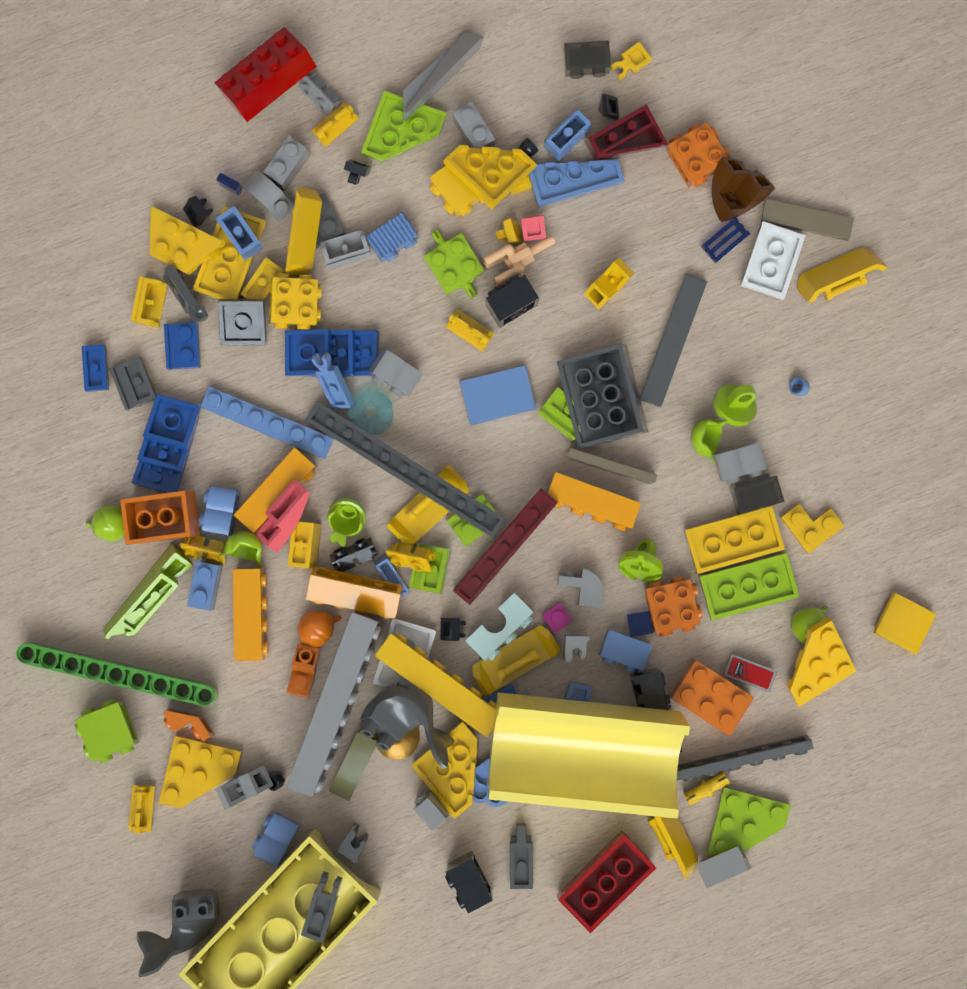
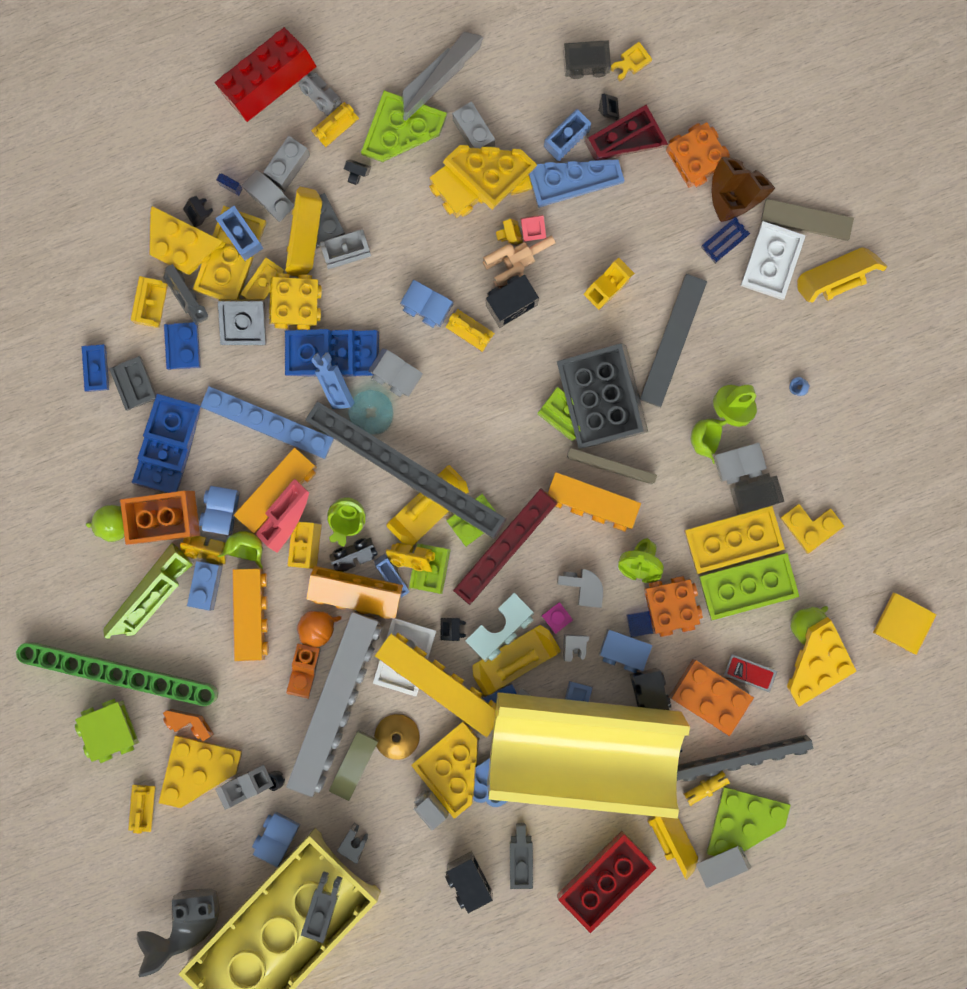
dark grey hips [359,682,454,769] -> none
medium blue brick [366,212,419,262] -> none
lime plate [423,229,485,299] -> none
medium blue tile [460,365,536,426] -> none
black hinge [519,138,539,157] -> none
none -> medium blue brick [400,280,453,328]

